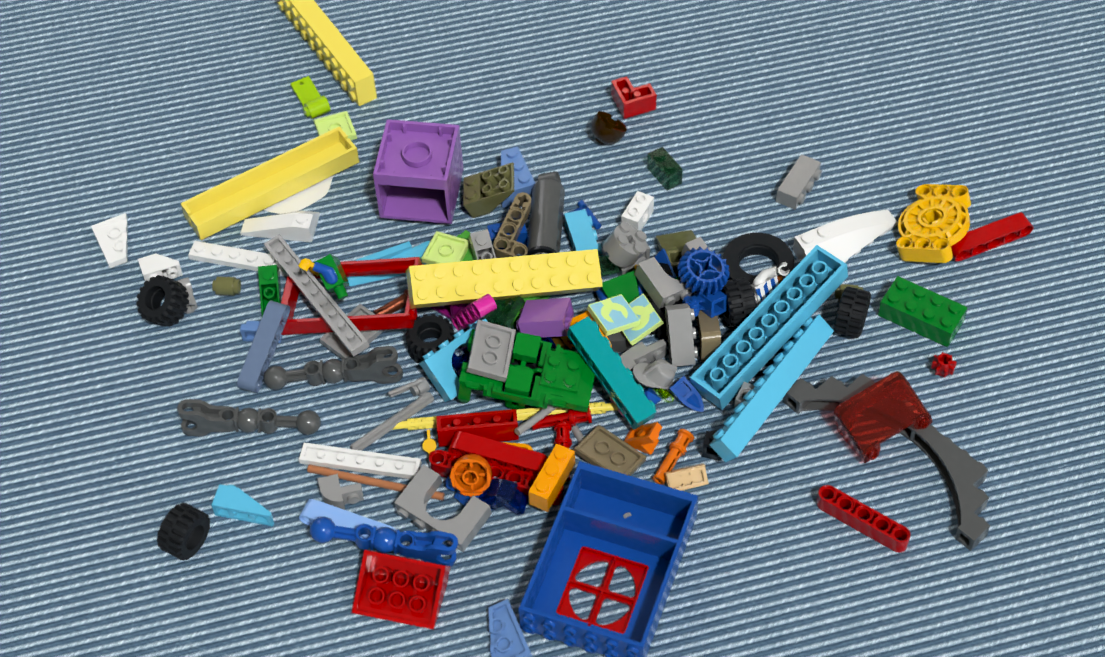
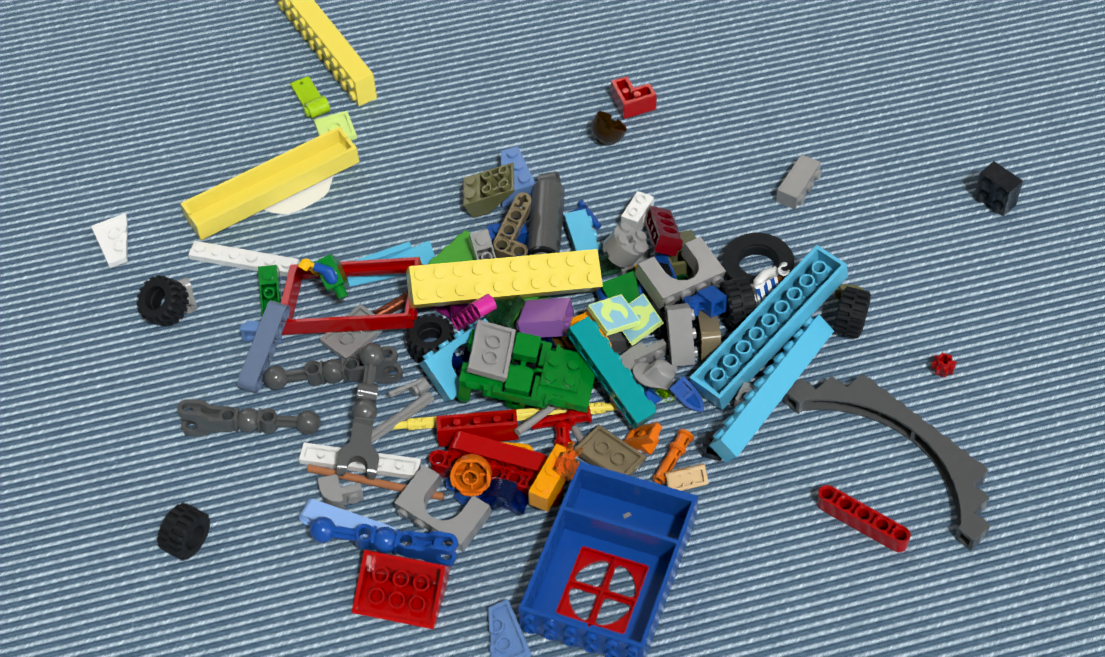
white slope [138,253,183,281] -> none
medium azure slope [211,484,274,526] -> none
olive brick [212,276,241,296] -> none
white wedge [240,211,320,242] -> none
light grey plate [264,234,370,357] -> none
medium lavender piece [373,119,464,224] -> none
yellowish green tile [421,231,470,264] -> none
yellow piece [422,429,437,455] -> none
clear green brick [647,147,683,191] -> none
blue gear [677,246,730,296] -> none
white wedge [793,210,898,263] -> none
clear red windscreen [834,371,933,463] -> none
green brick [878,276,968,347] -> none
yellow piece [896,184,971,263] -> none
red beam [951,212,1034,262] -> none
none -> dark grey piece [336,343,385,480]
none -> clear orange plate [552,441,583,481]
none -> dark red brick [645,205,683,257]
none -> black brick [974,161,1023,216]

